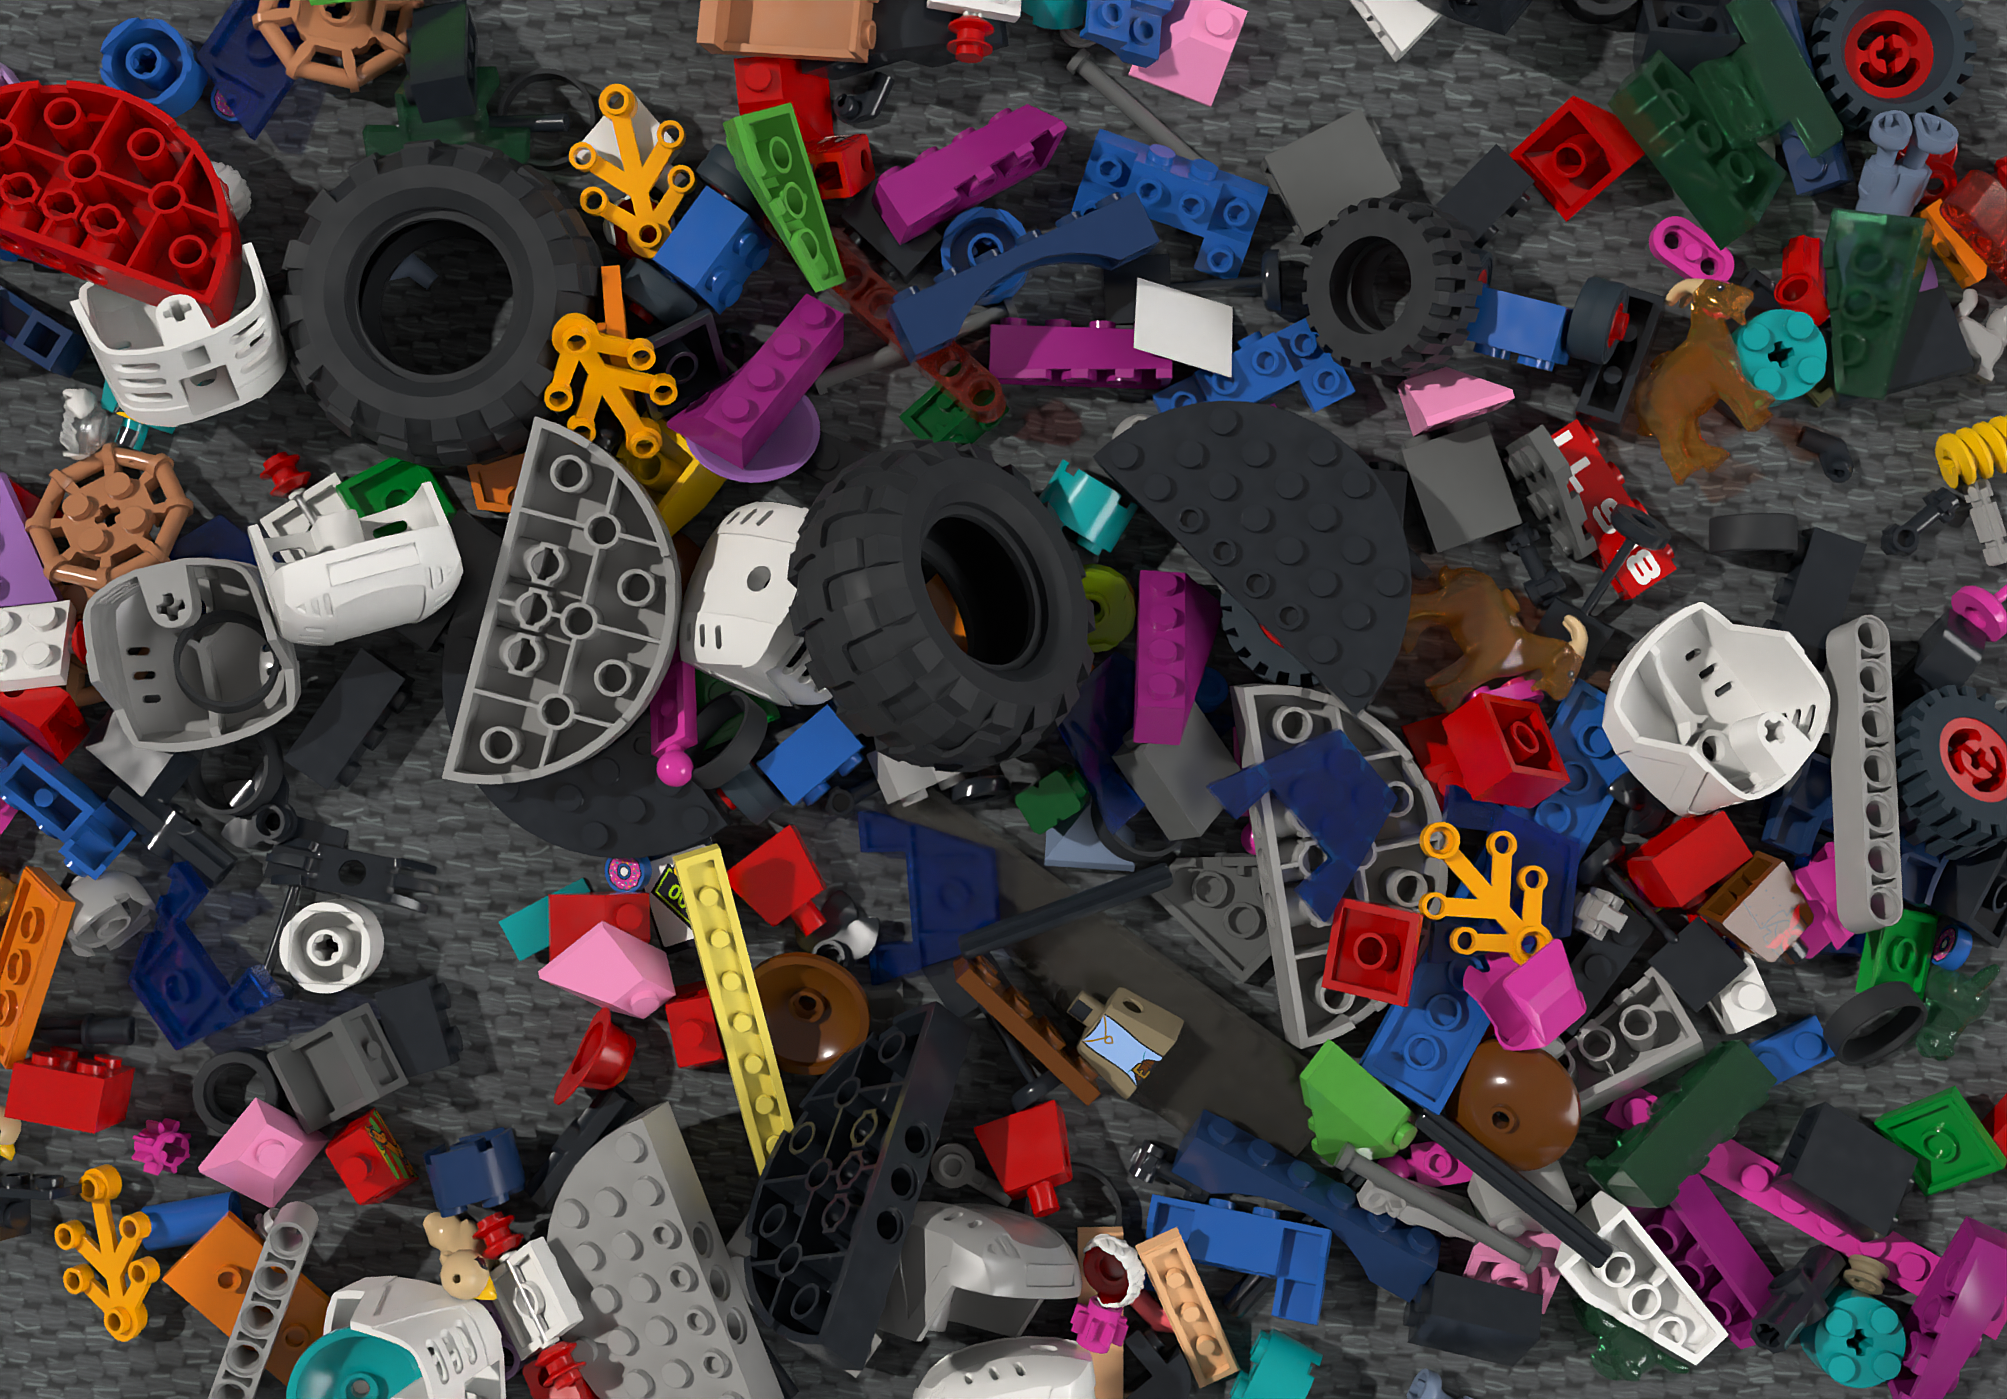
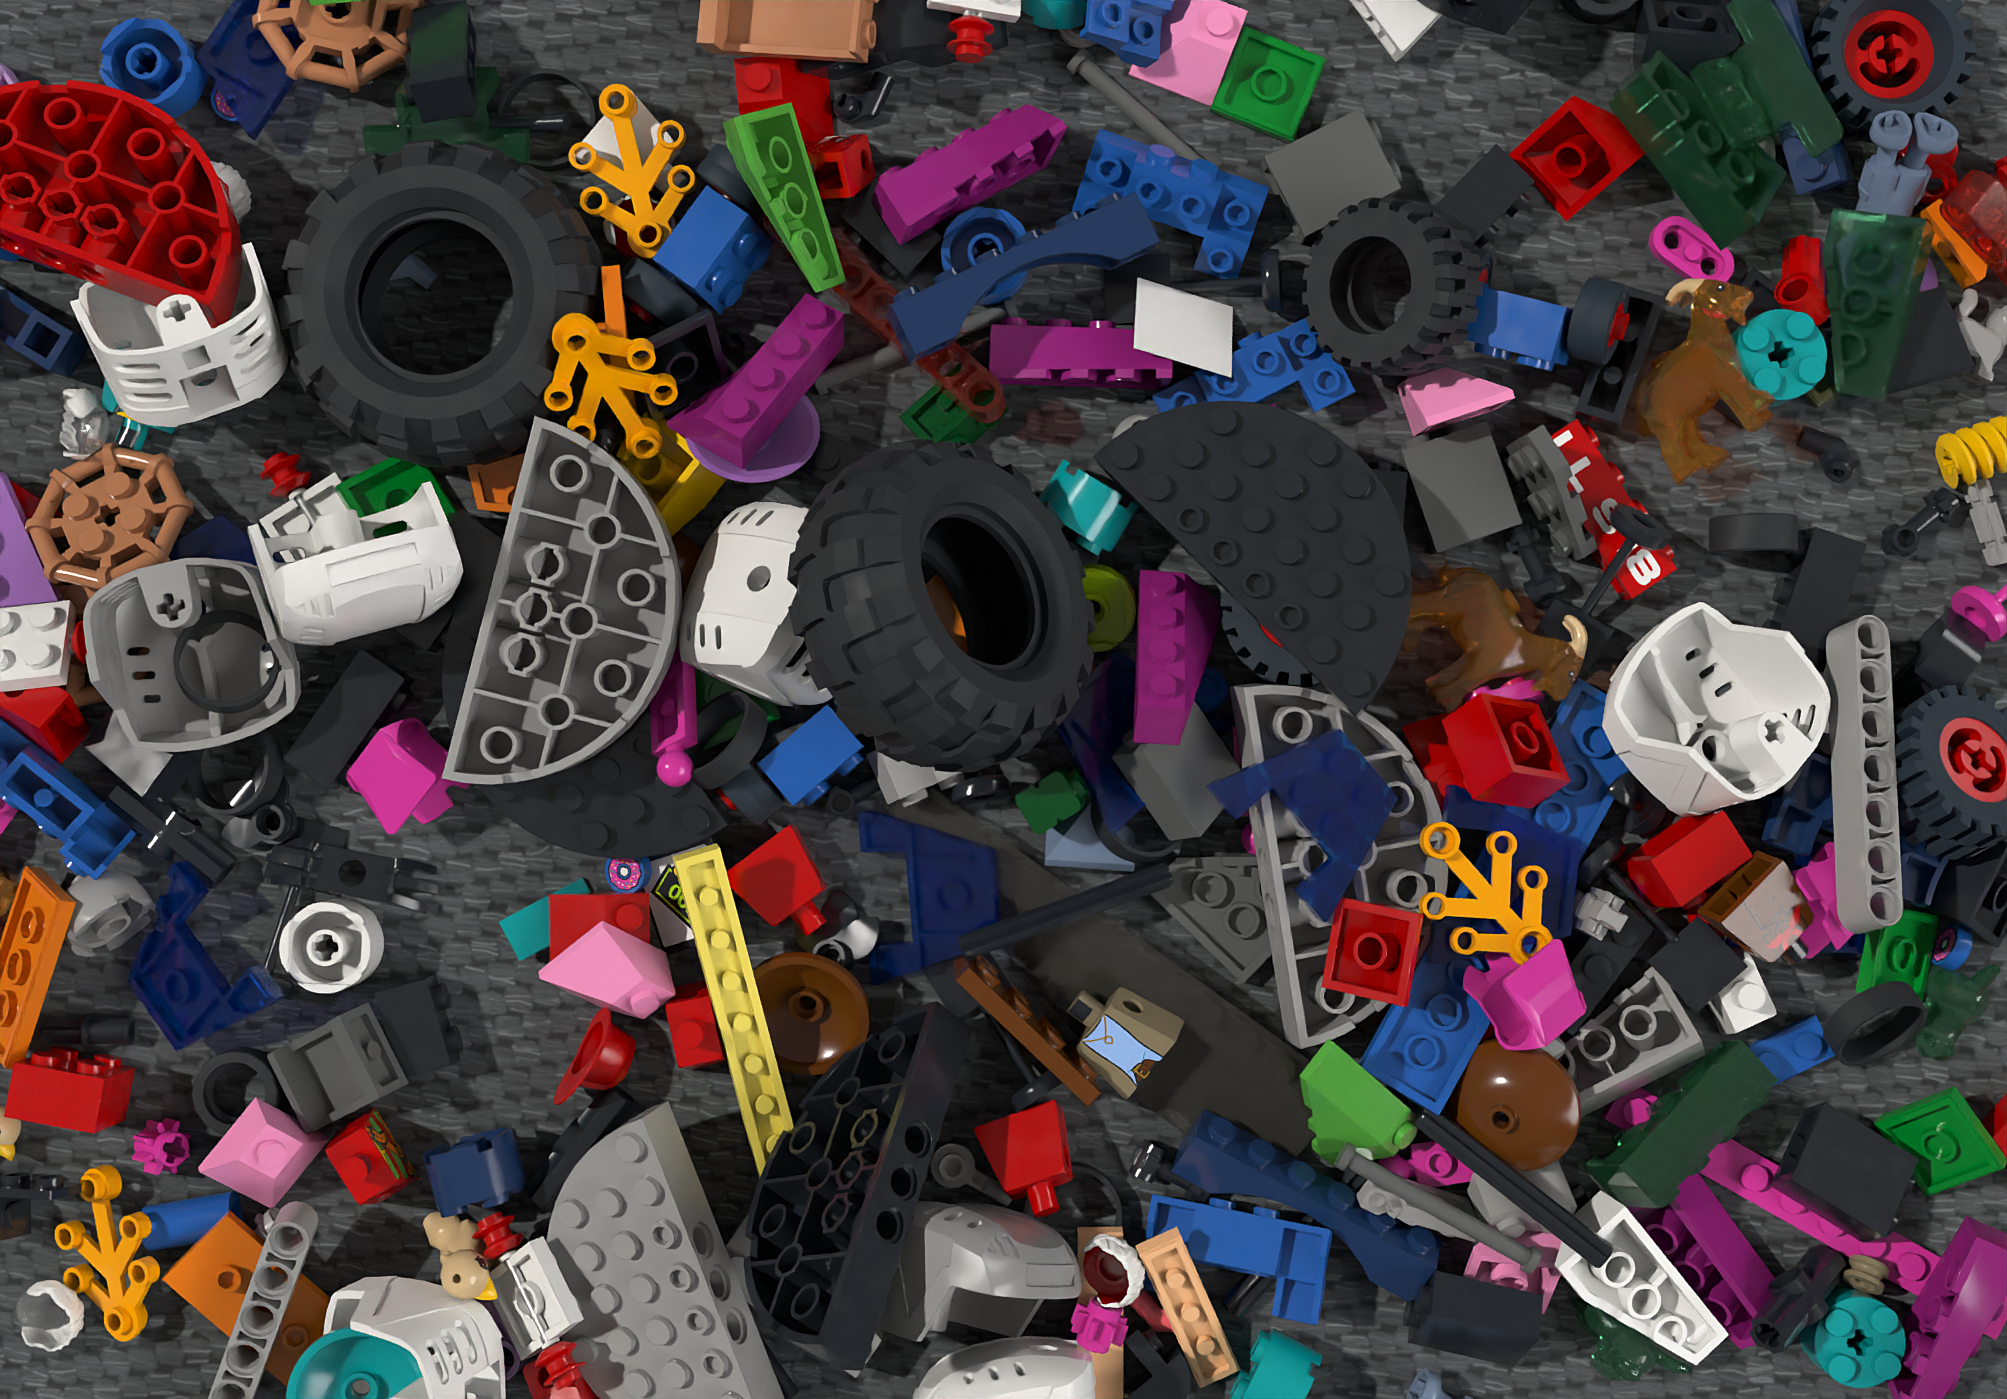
none -> clear hair [16,1280,84,1352]
none -> dark pink piece [346,717,470,834]
none -> green plate [1209,26,1326,144]

